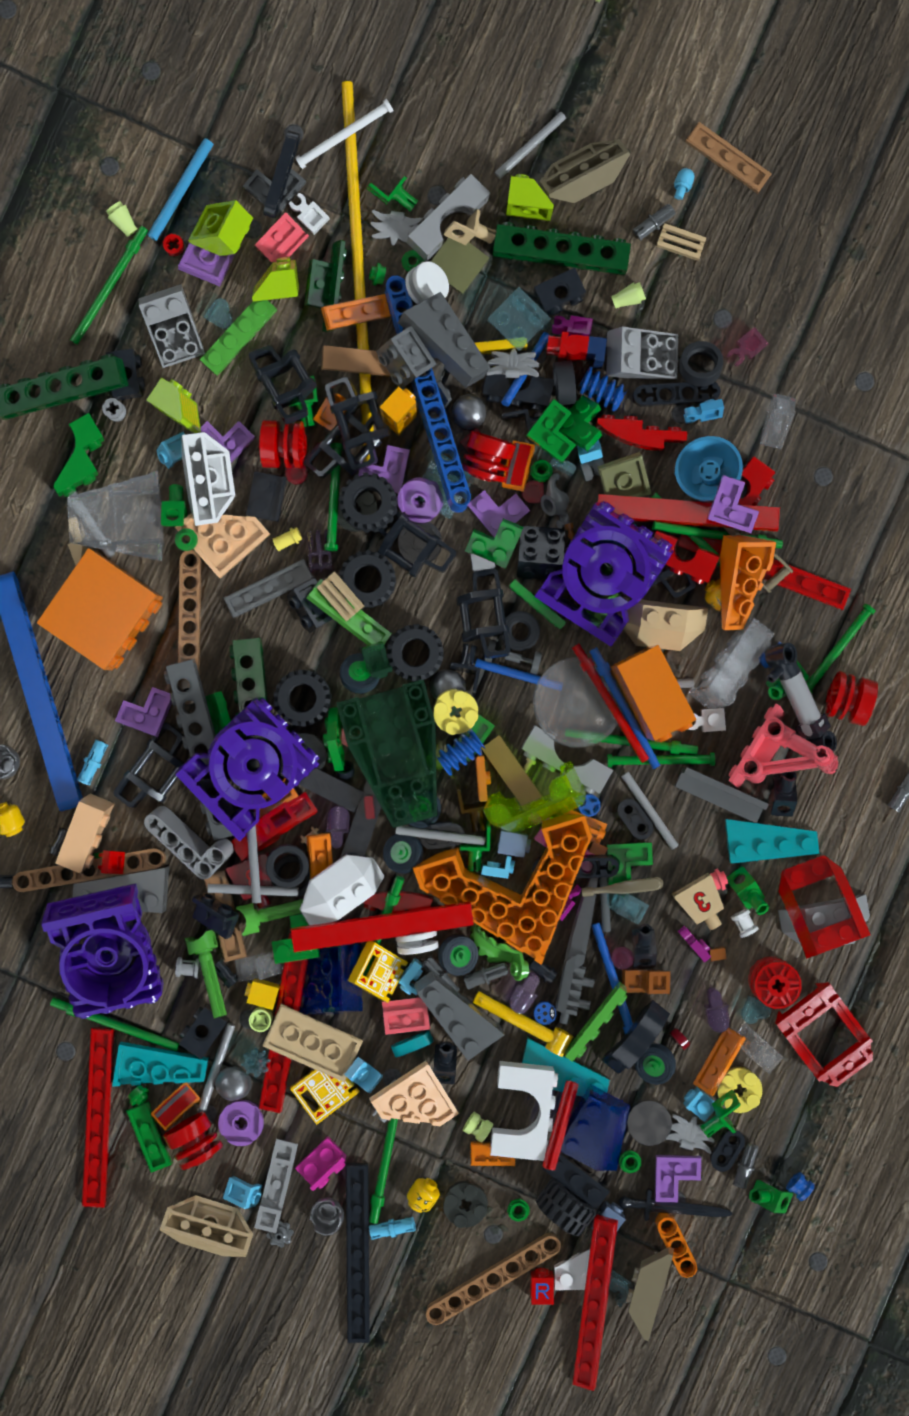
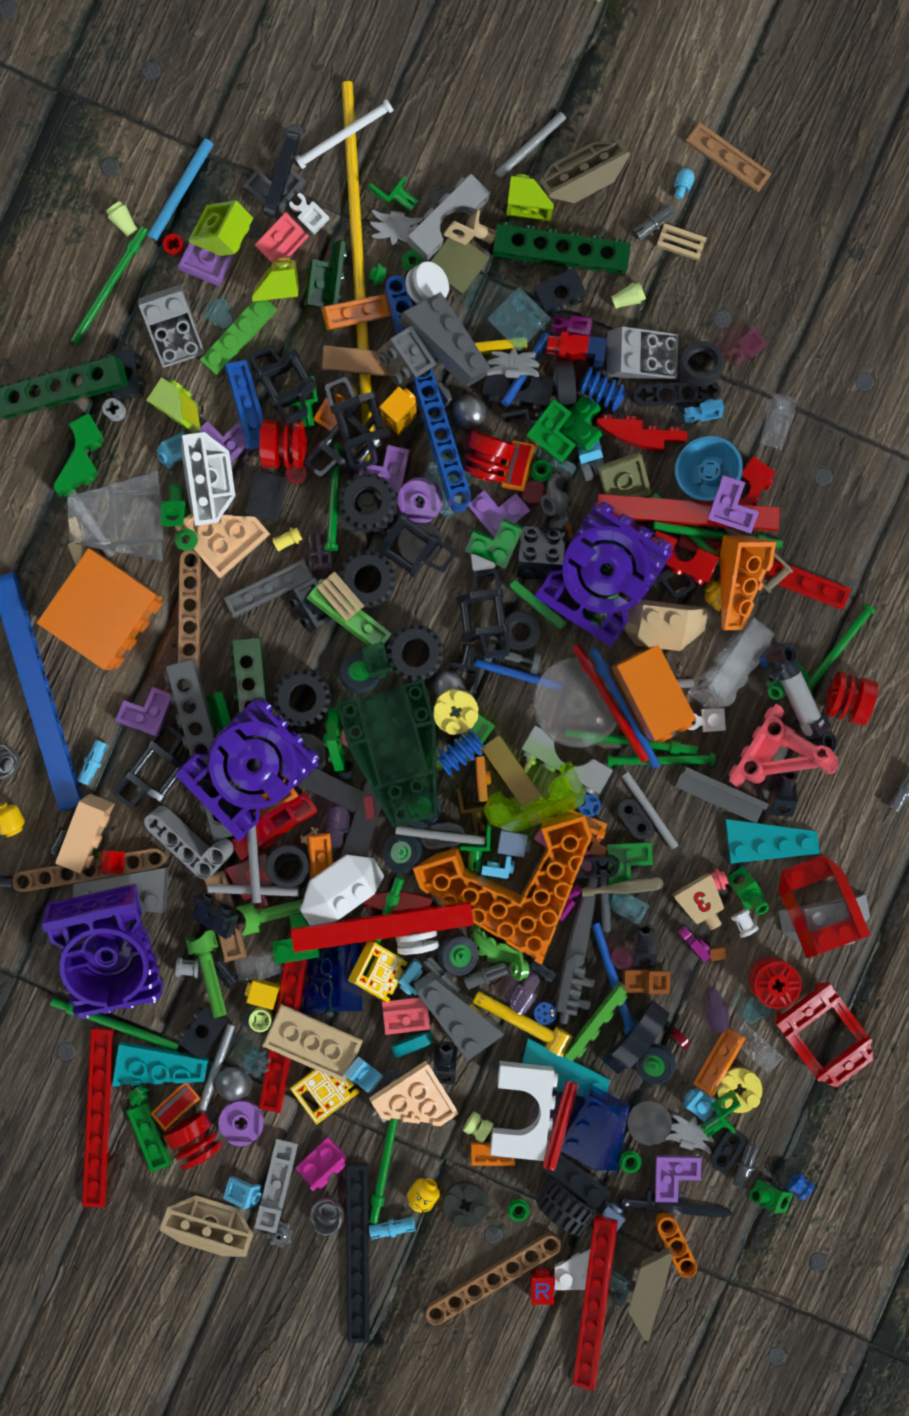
none -> blue plate [224,360,264,450]

